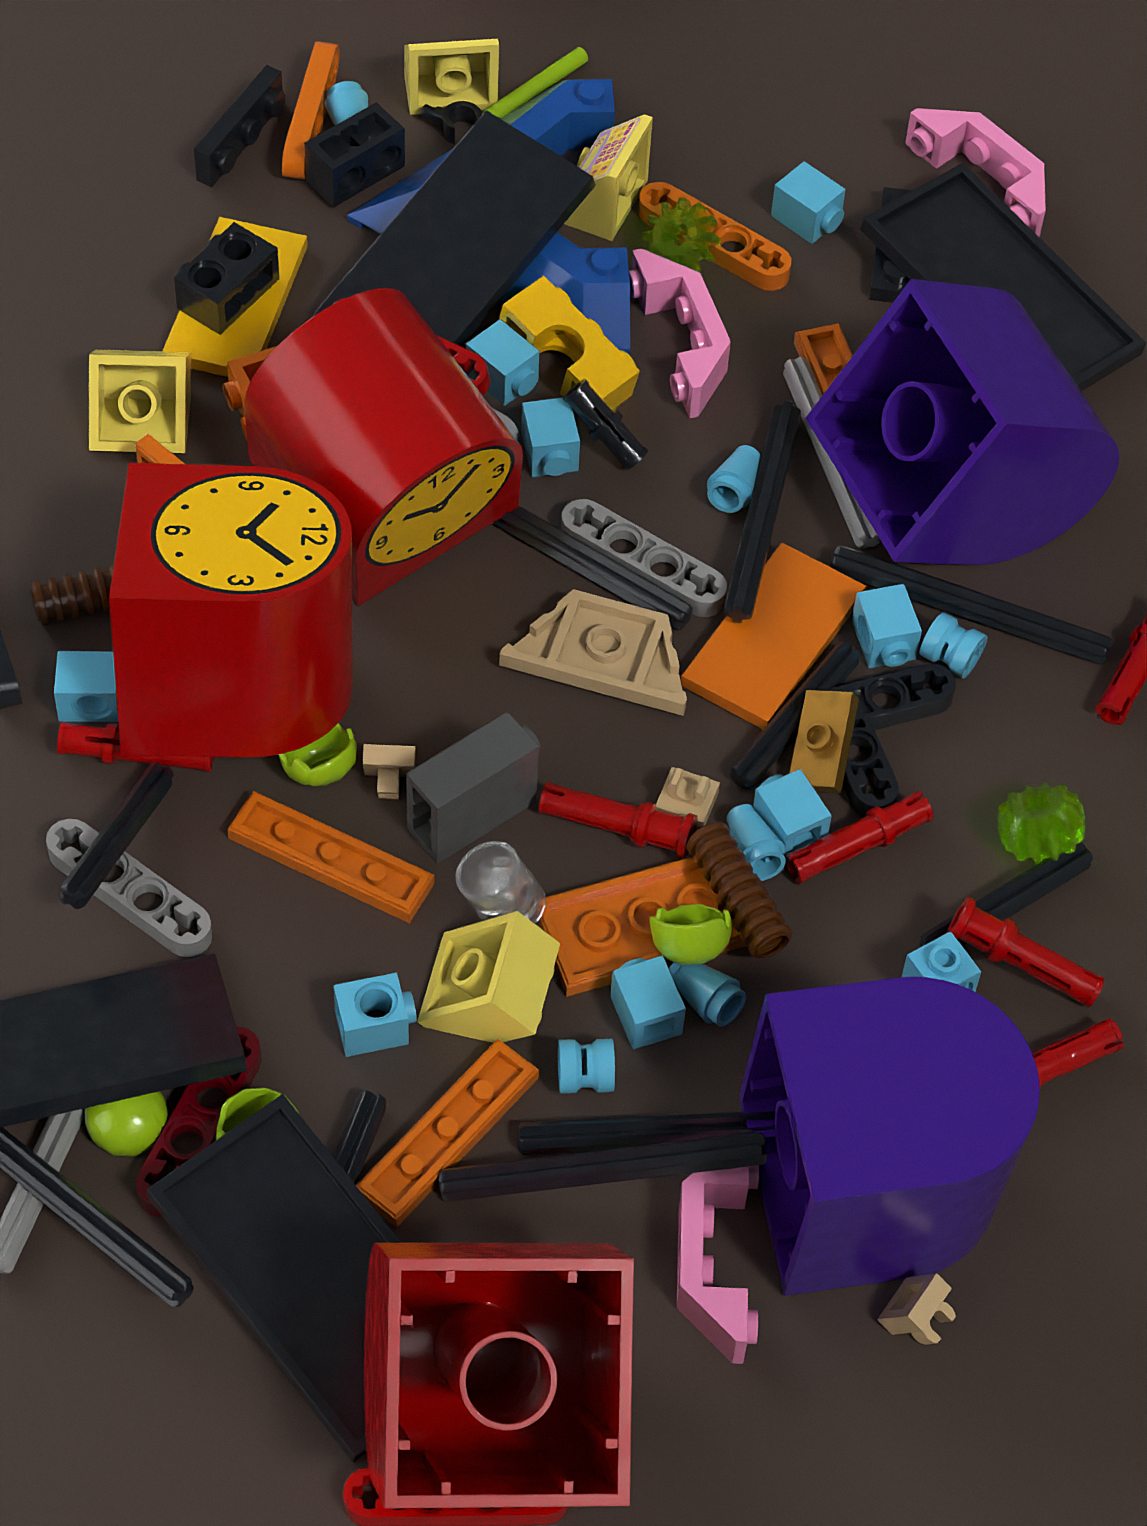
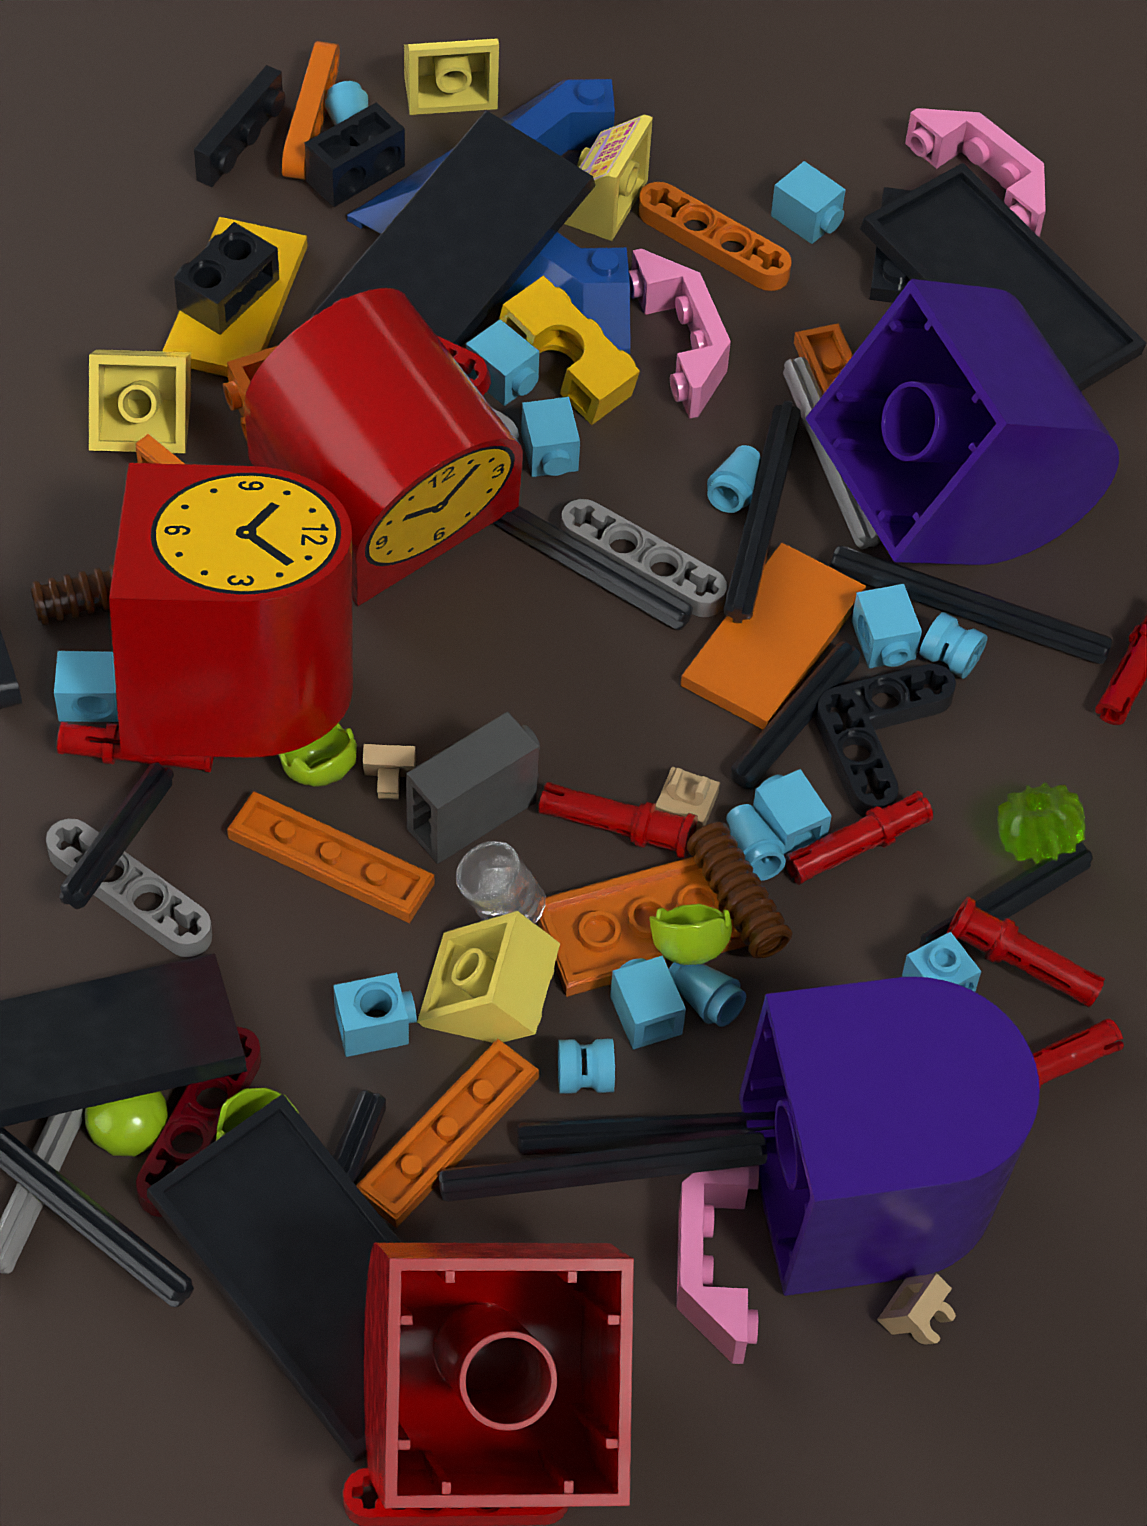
black piece [421,101,482,145] -> none
lime bar [482,47,588,119] -> none
tan wing [499,589,687,716] -> none
black pin [563,379,648,470] -> none
clear neon green gear [641,198,721,273] -> none
pearl gold plate [790,690,859,794] -> none

